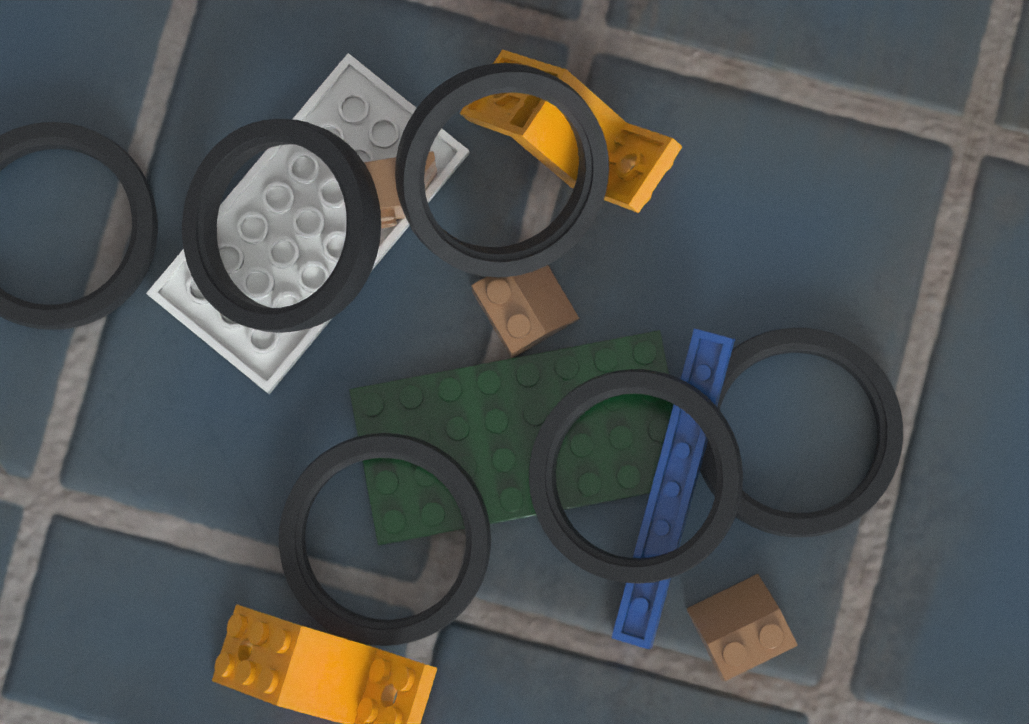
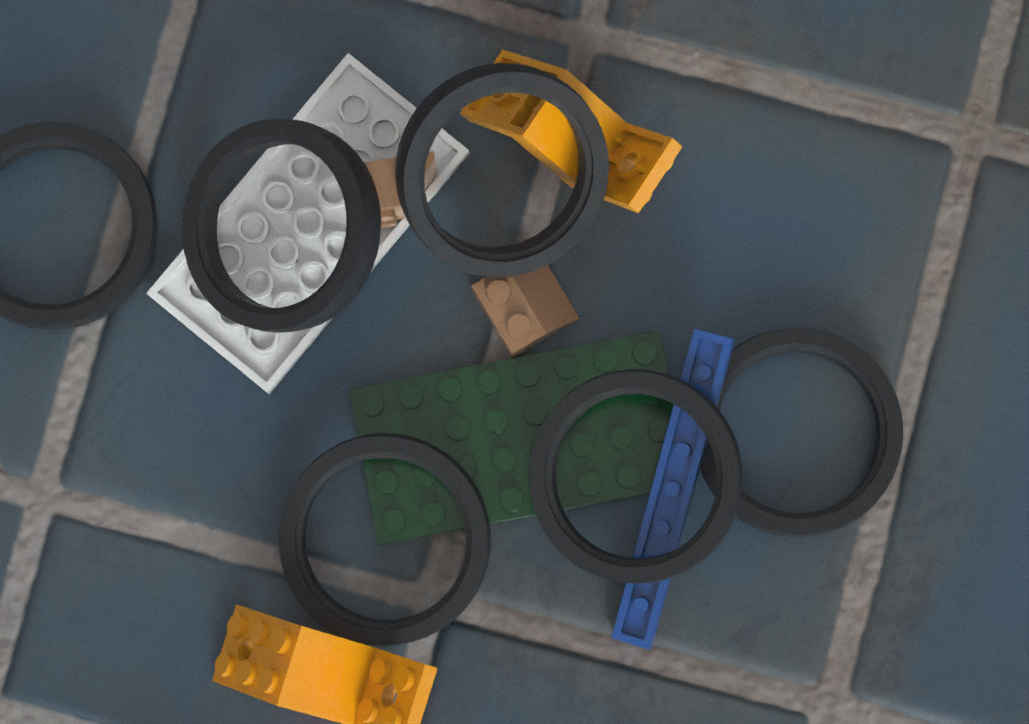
medium nougat slope [686,574,798,681] -> none

